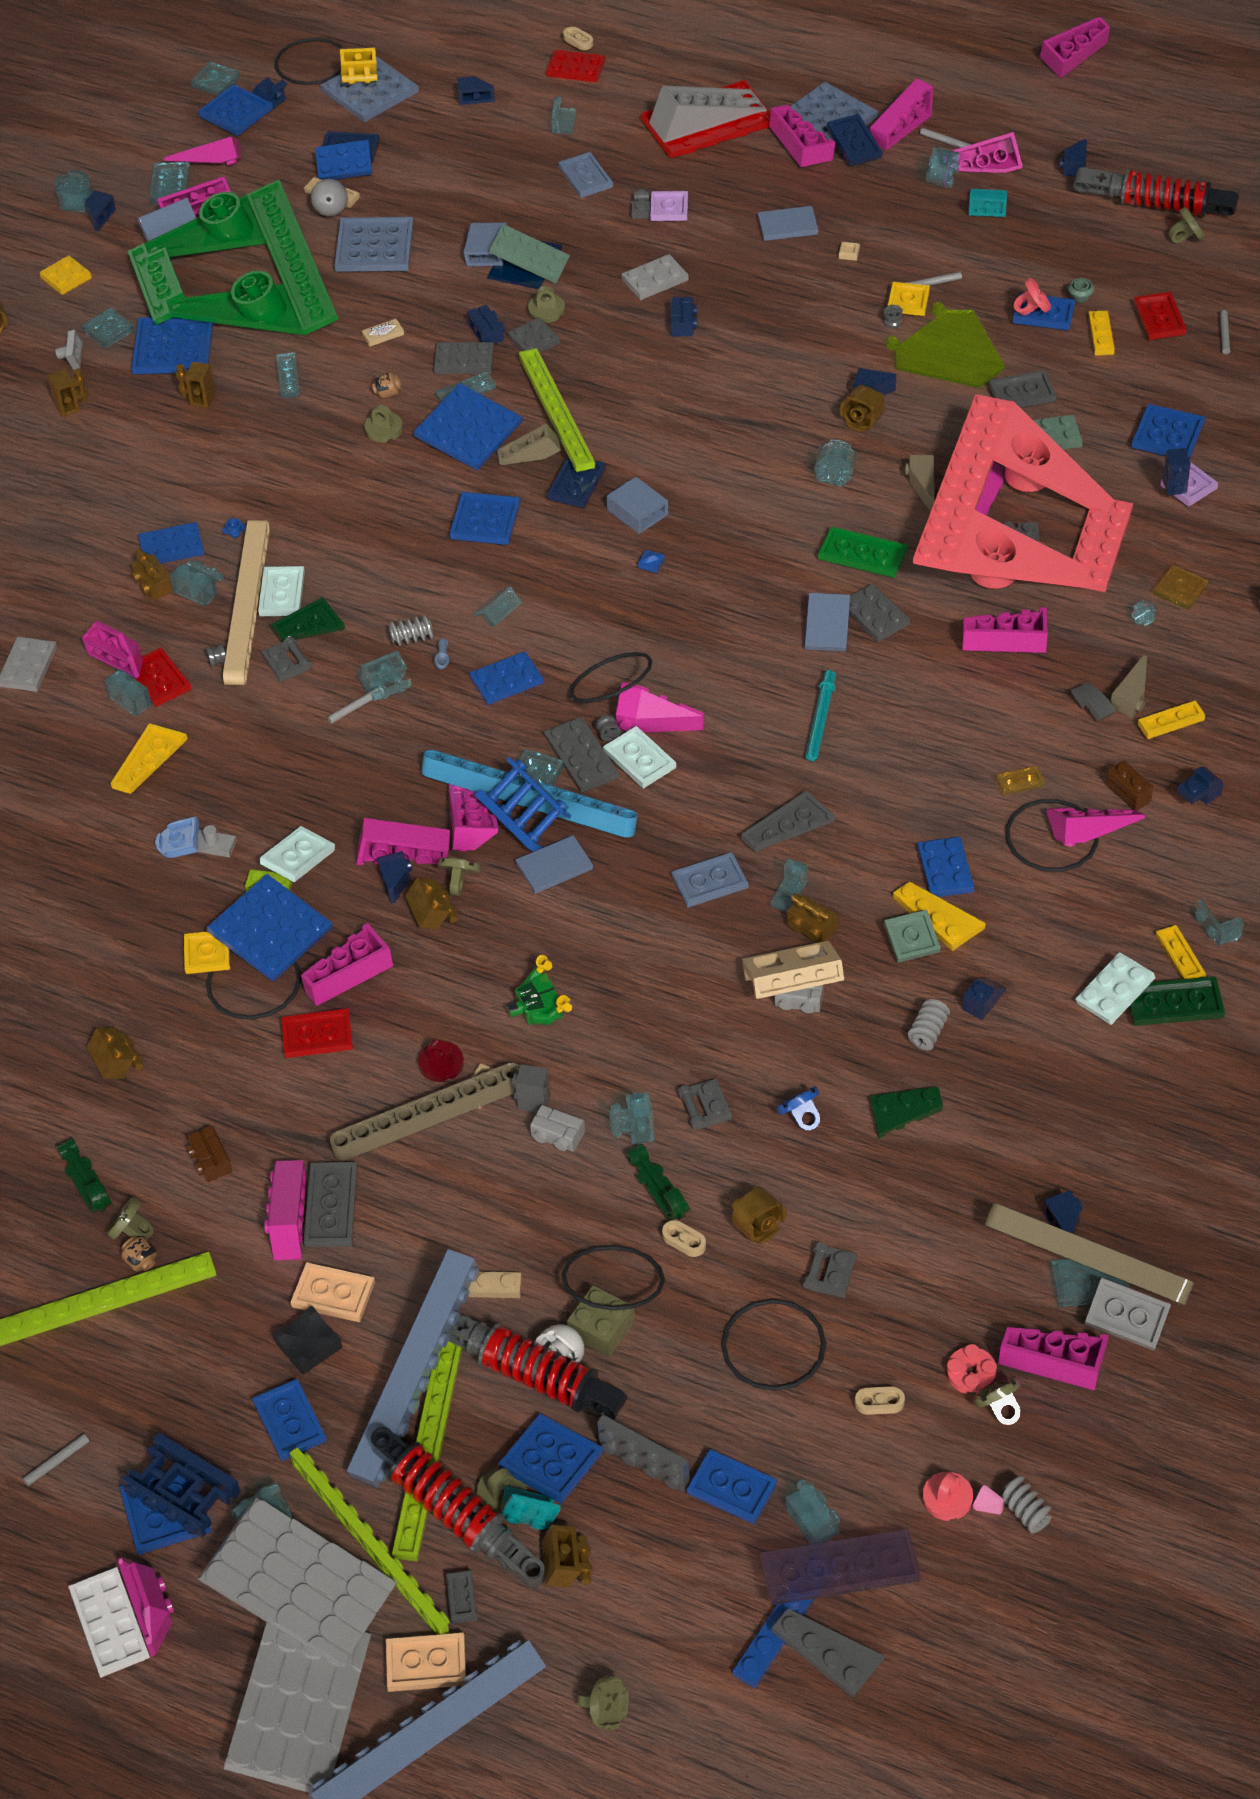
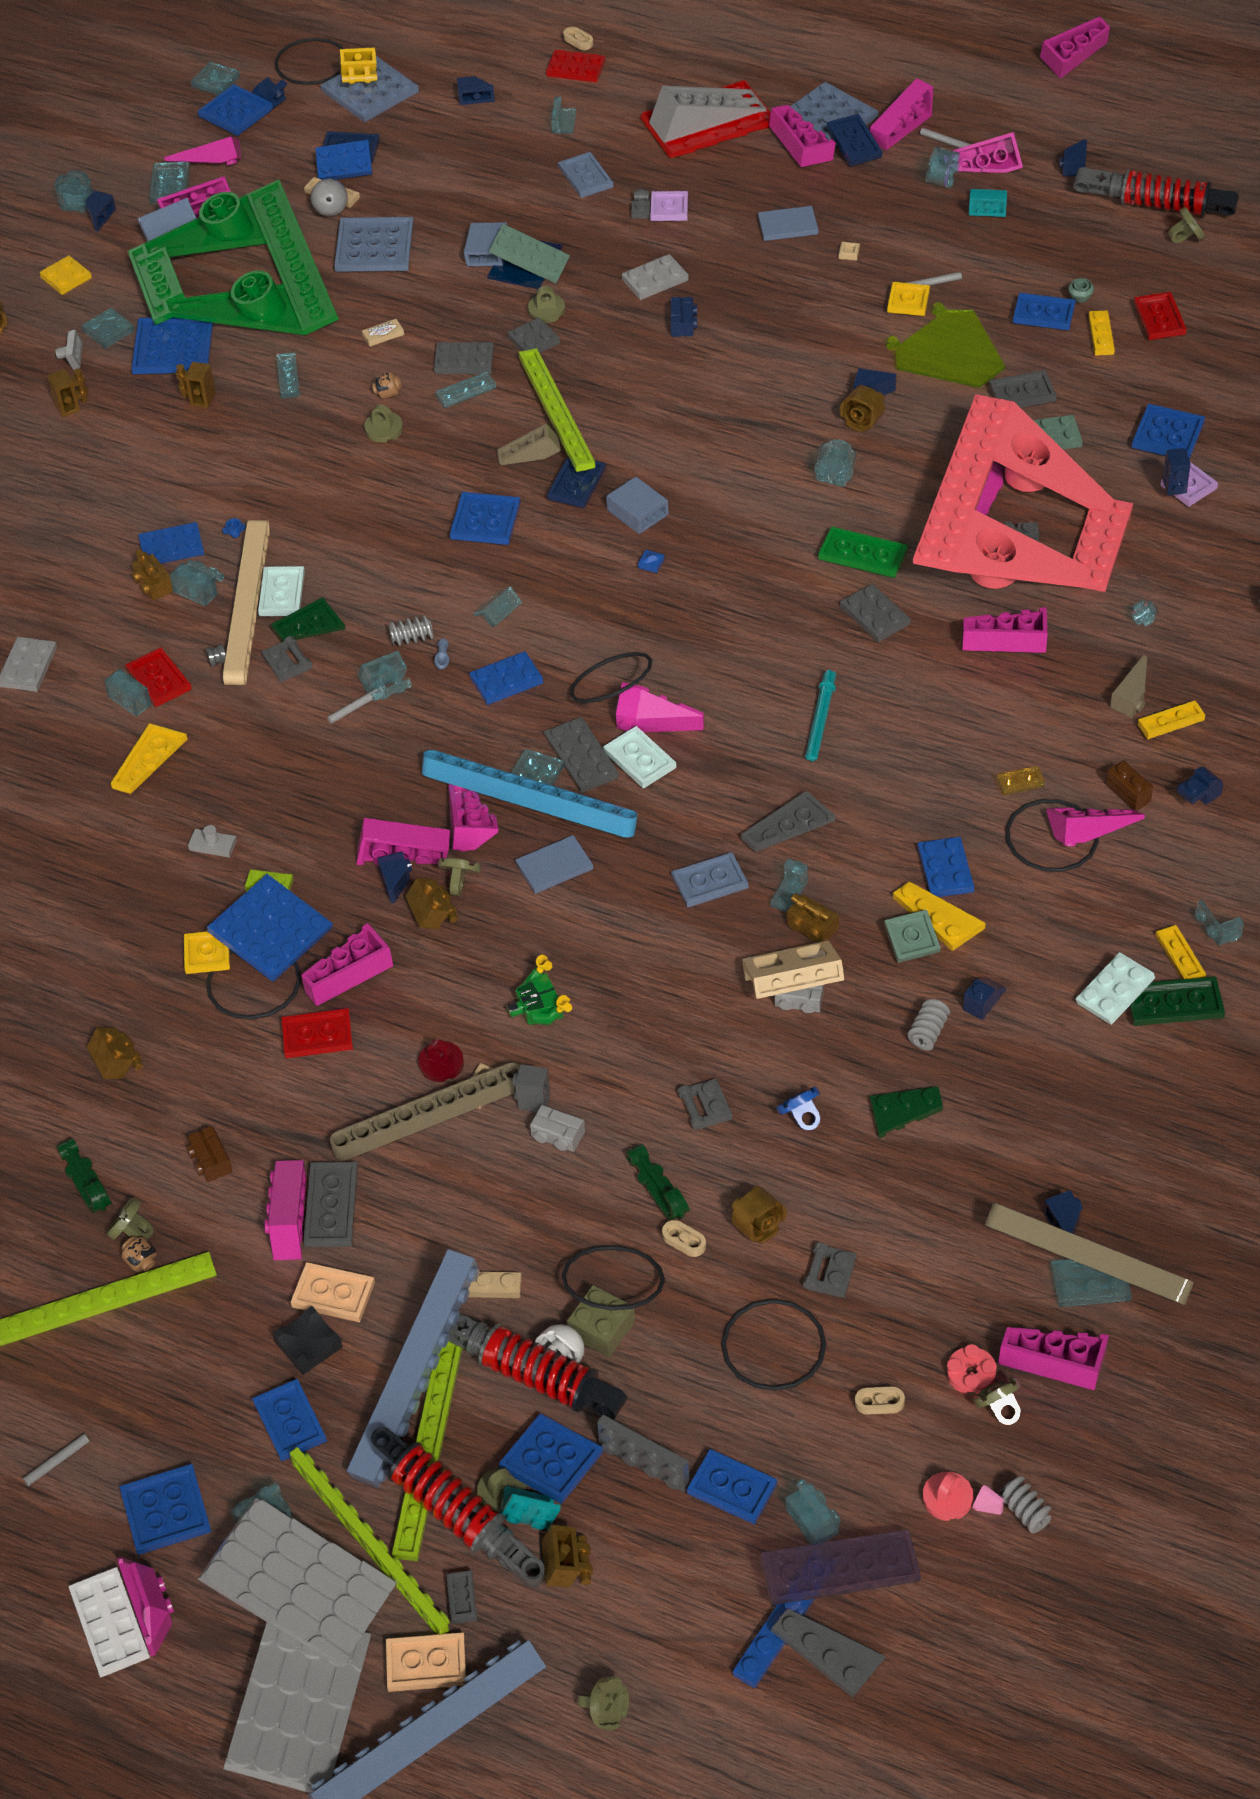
dark pink wedge [82,621,143,679] -> none
dark blue fence [121,1433,241,1538] -> none
medium blue tile [155,816,199,858] -> none
light aqua plate [260,826,335,882] -> none
blue plate [414,383,523,471] -> none
dark blue brick [467,305,505,344] -> none
blue fence [475,757,572,852] -> none
dark grey wheel [596,715,621,742] -> none
clear light blue brick [609,1092,655,1145] -> none
sand blue tile [805,593,850,652] -> none
dark grey wheel [884,305,903,329] -> none
dark tan slope [905,455,935,511] -> none
coral tile [1014,278,1051,315] -> none
dark grey slope [1071,682,1117,722] -> none
light grey plate [1084,1278,1171,1351] -> none
clear yellow tile [1153,565,1209,610] -> none
light grey bar [1220,310,1230,354] -> none

